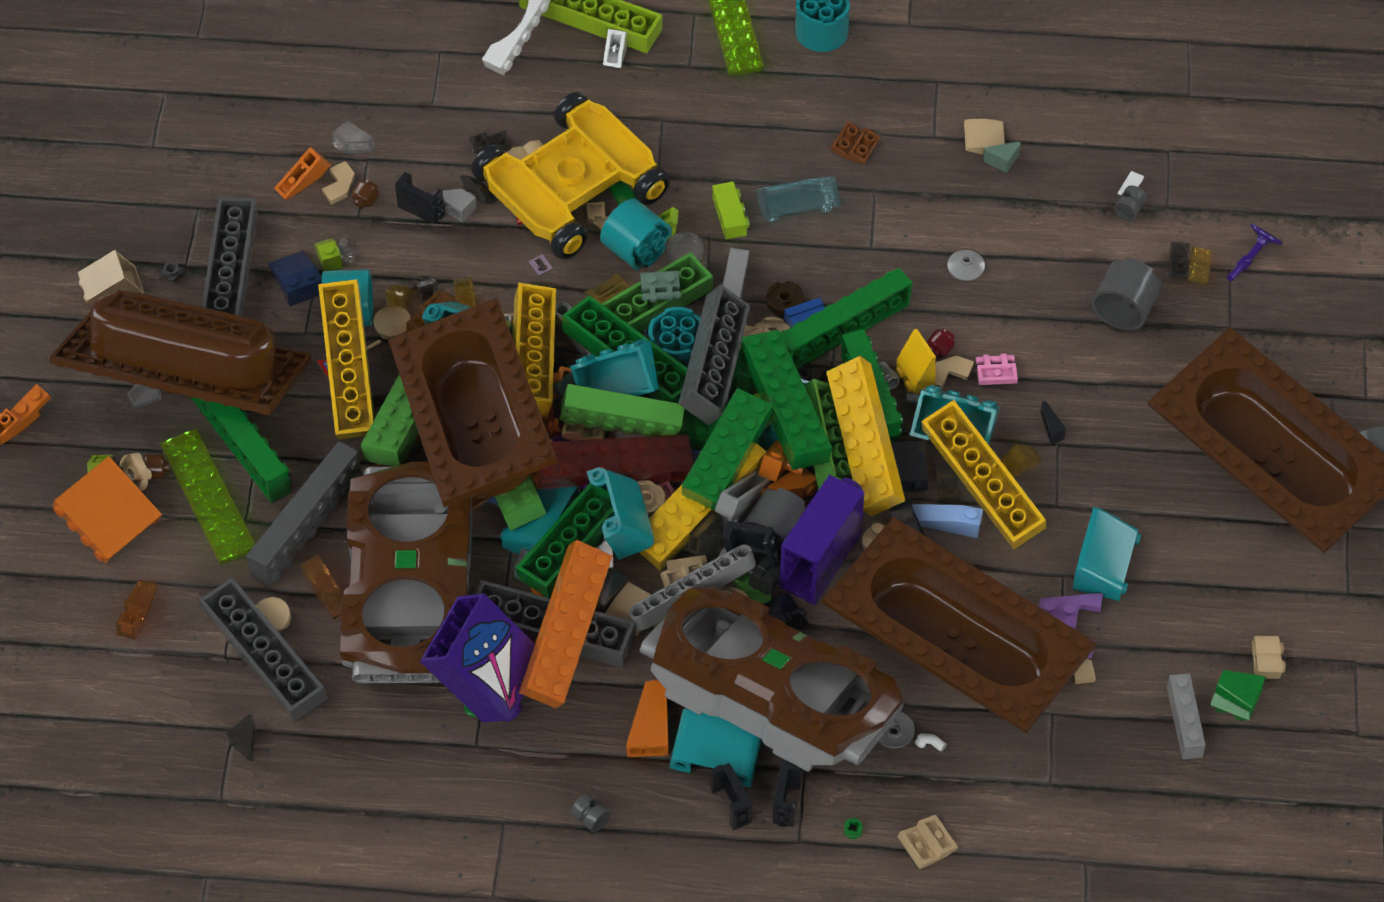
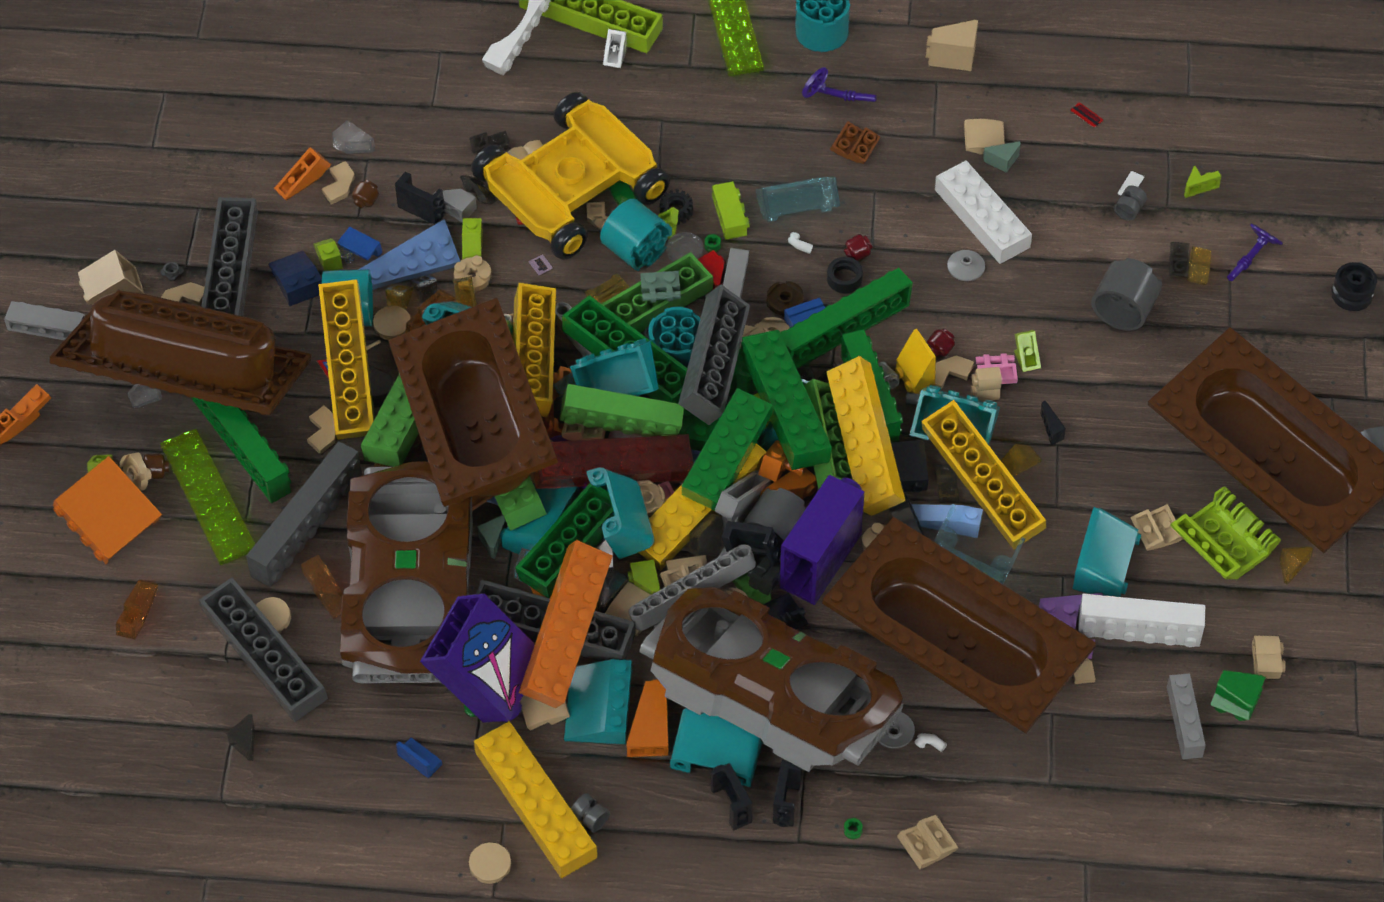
none -> light grey brick [4,301,85,340]
none -> tan tile [161,282,205,306]
none -> tan tile [307,405,336,454]
none -> blue panel [337,226,383,260]
none -> medium blue wing [358,219,460,289]
none -> blue panel [396,737,442,779]
none -> tan plate [454,256,492,292]
none -> lime slope [462,218,483,260]
none -> tan tile [469,842,511,884]
none -> yellow brick [474,721,597,879]
none -> sand green slope [477,515,507,559]
none -> tan slope [520,695,570,731]
none -> teal slope [564,659,632,744]
none -> lime slope [627,559,660,595]
none -> black tyre [659,189,693,225]
none -> red slope [698,250,725,291]
none -> green bush [704,234,721,252]
none -> white arm [788,232,813,254]
none -> dark purple dish [802,67,876,102]
none -> black tyre [827,257,863,294]
none -> dark red head [844,234,873,261]
none -> tan slope [926,20,978,71]
none -> clear light blue windscreen [934,504,1025,584]
none -> white brick [935,160,1032,264]
none -> tan brick [971,367,1002,401]
none -> lime slope [1014,330,1041,372]
none -> sticker [1070,102,1103,128]
none -> white brick [1078,594,1205,647]
none -> tan slope [1130,504,1184,551]
none -> lime slope [1170,486,1281,579]
none -> lime slope [1184,166,1221,198]
none -> clear yellow slope [1279,547,1313,585]
none -> black wheel [1331,262,1377,311]

